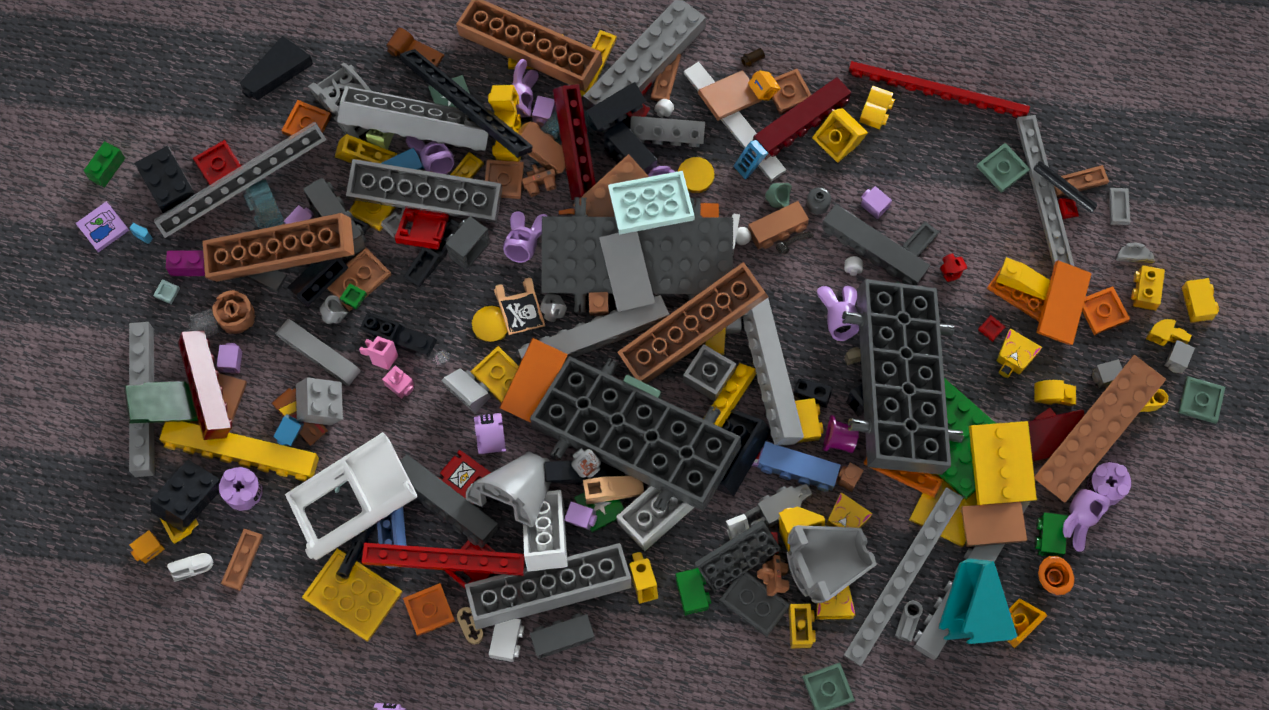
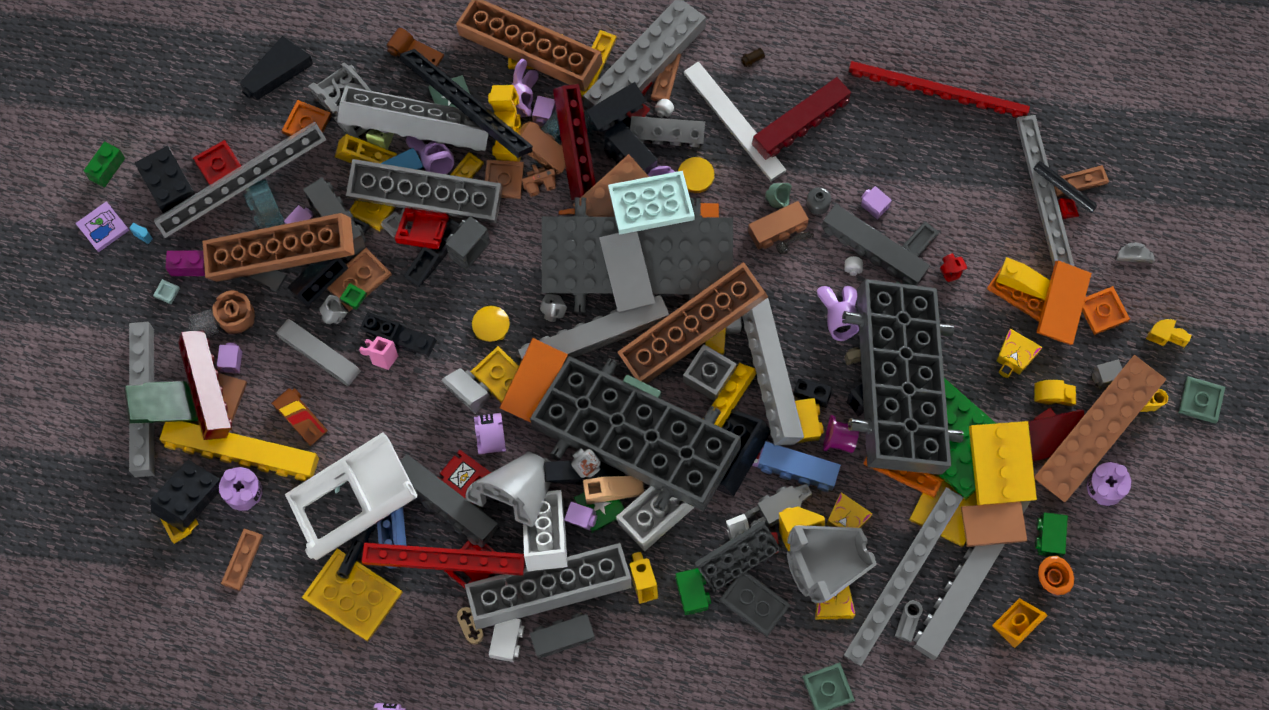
light orange brick [129,530,165,564] -> none
white arm [167,553,214,582] -> none
dark azure brick [273,414,304,446] -> none
light grey brick [296,377,343,425] -> none
bright pink brick [382,365,414,399] -> none
orange plate [403,583,455,636] -> none
clear plate [432,350,450,366] -> none
flag [494,278,545,335] -> none
lavender piece [503,211,547,263] -> none
nougat brick [589,292,609,316] -> none
nougat tile [698,70,762,120] -> none
white tile [732,213,751,254] -> none
dark azure slope [733,140,768,179] -> none
light orange brick [748,70,781,101] -> none
nougat hips [757,555,790,596] -> none
nougat tile [772,69,811,114] -> none
yellow brick [789,604,816,649] -> none
yellow slope [812,108,868,163] -> none
nougat brick [836,462,864,492] -> none
yellow brick [859,86,895,129] -> none
teal ladder [939,558,1018,644] -> none
sand green plate [977,143,1030,193] -> none
red tile [978,315,1005,342] -> none
lavender piece [1063,489,1111,552] -> none
light grey tile [1108,188,1131,225] -> none
yellow brick [1131,265,1165,311] -> none
light grey brick [1164,340,1195,373] -> none
yellow brick [1182,278,1219,323] -> none

